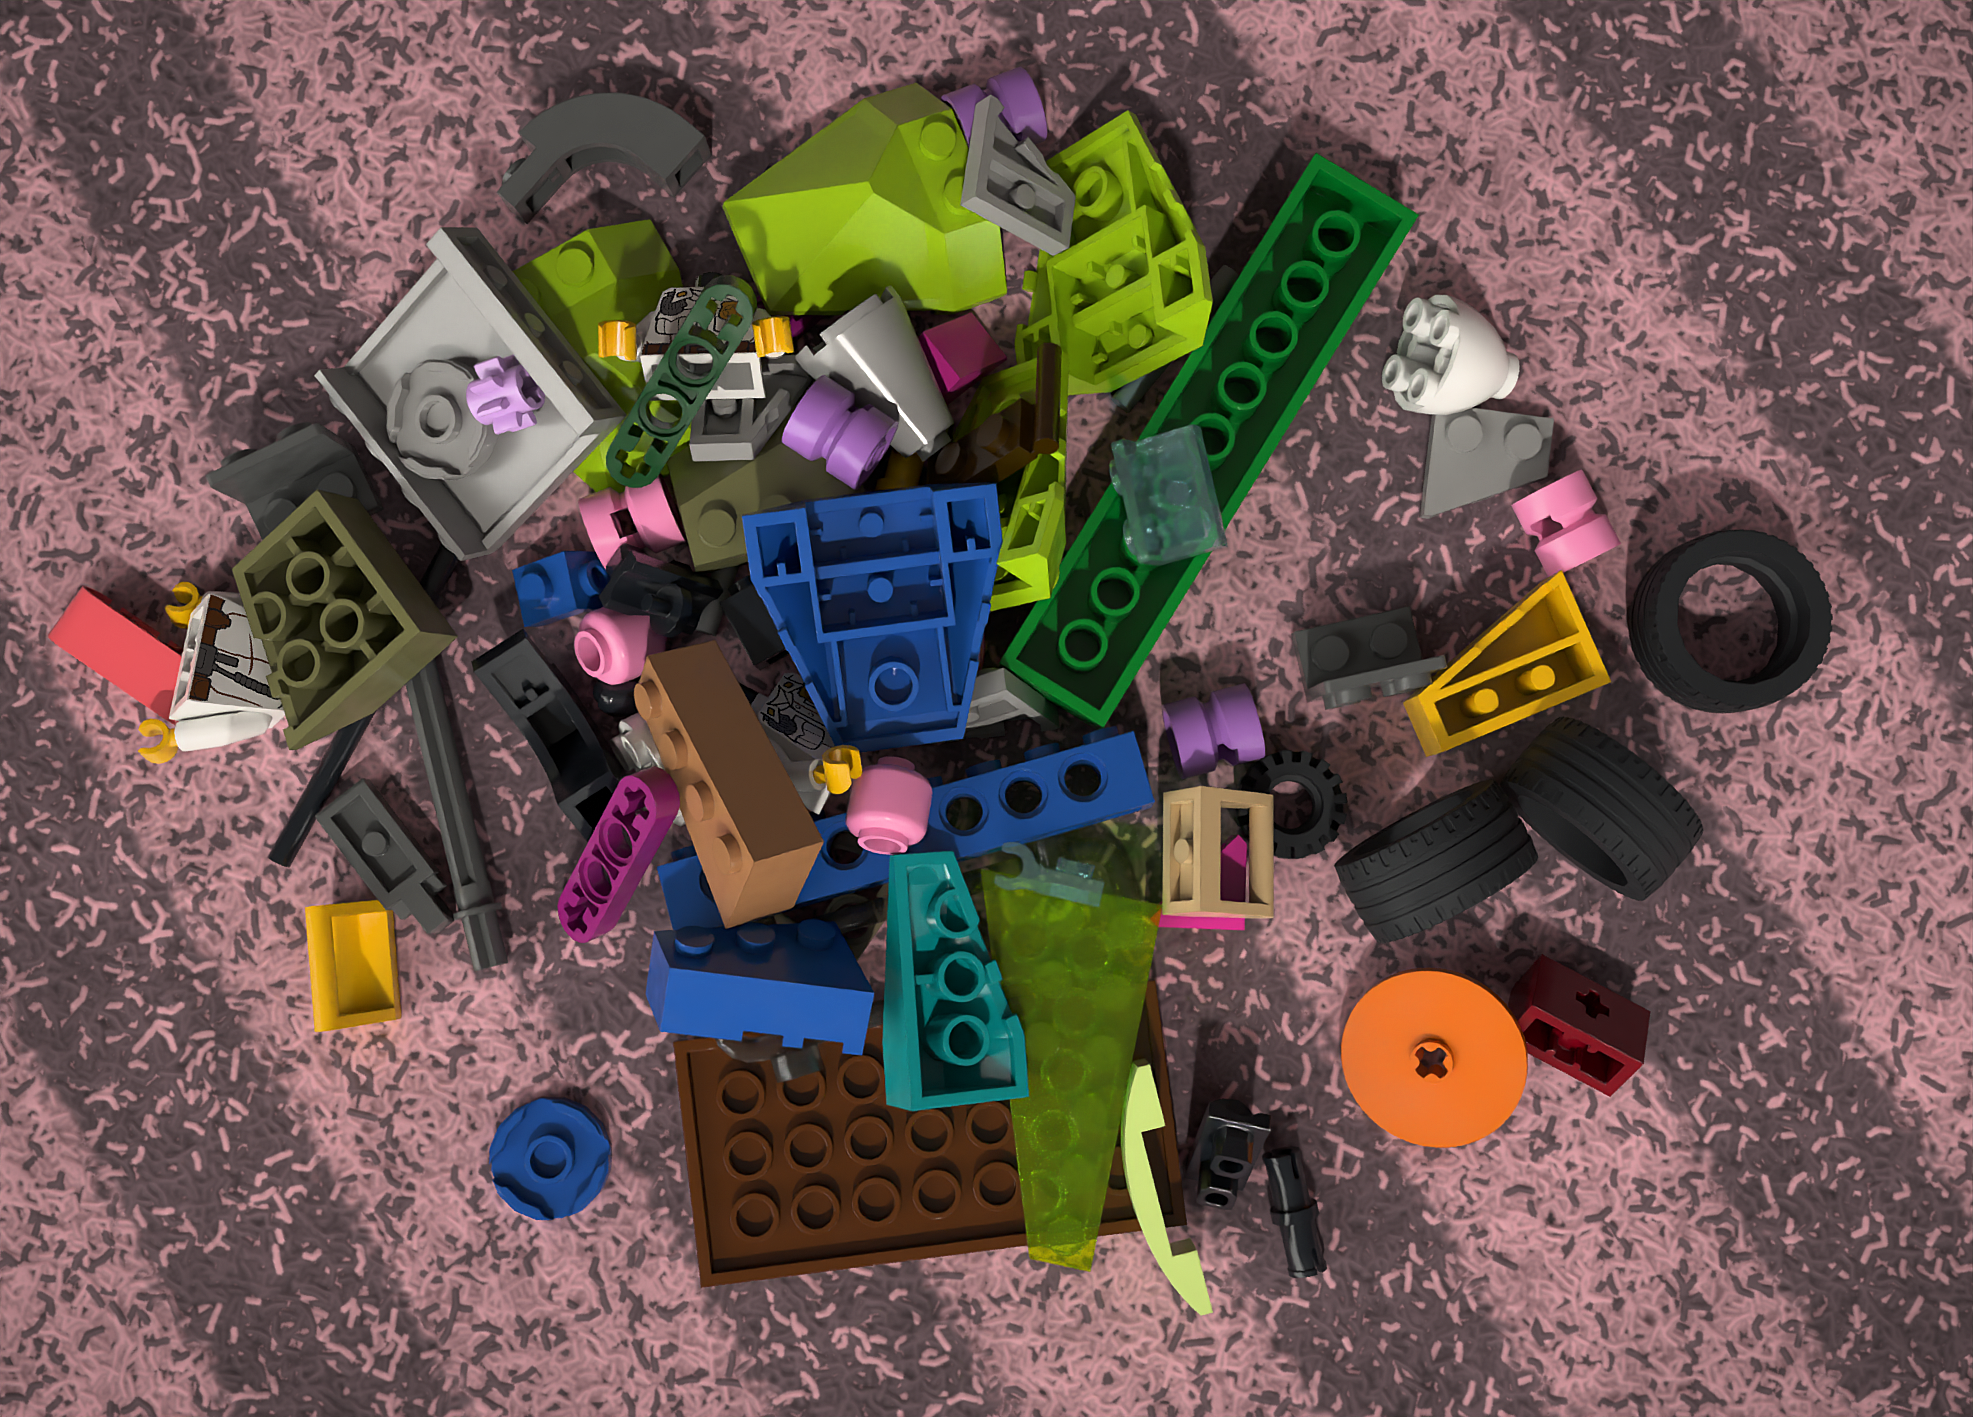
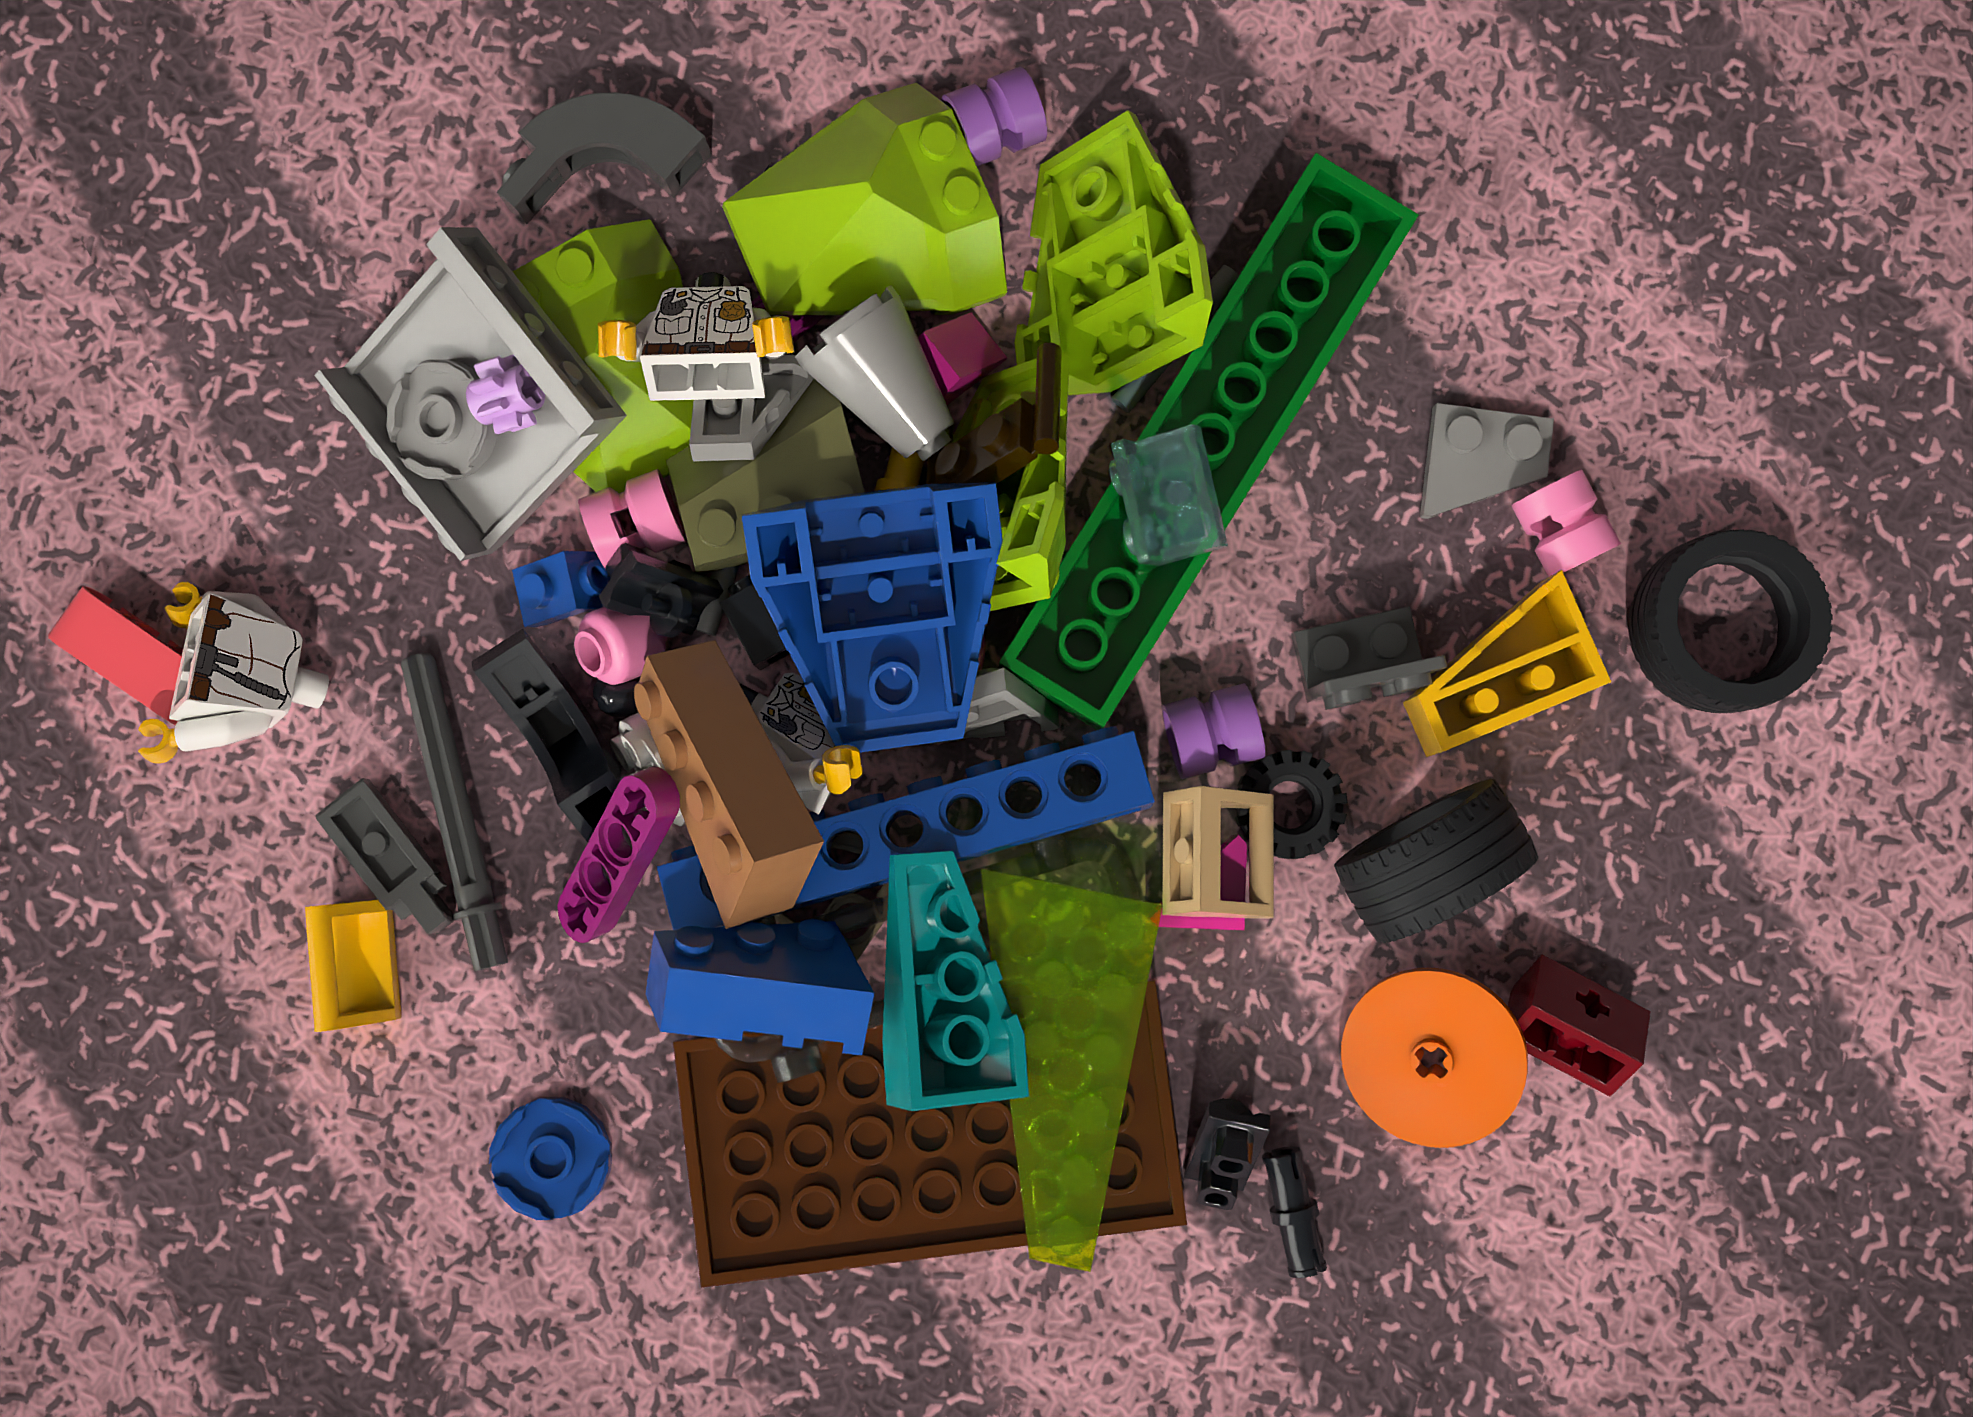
dark grey bracket [206,422,384,540] -> none
olive wedge [232,489,458,750] -> none
black bar [268,543,460,868] -> none
dark green beam [606,275,757,488] -> none
medium lavender wheel [782,375,899,490] -> none
bright pink head [845,757,933,855] -> none
light grey wing [960,94,1076,256] -> none
clear light blue plate [994,841,1105,907] -> none
yellowish green slope [1121,1058,1213,1316] -> none
white piece [1382,295,1520,415] -> none
black tyre [1500,716,1704,901] -> none

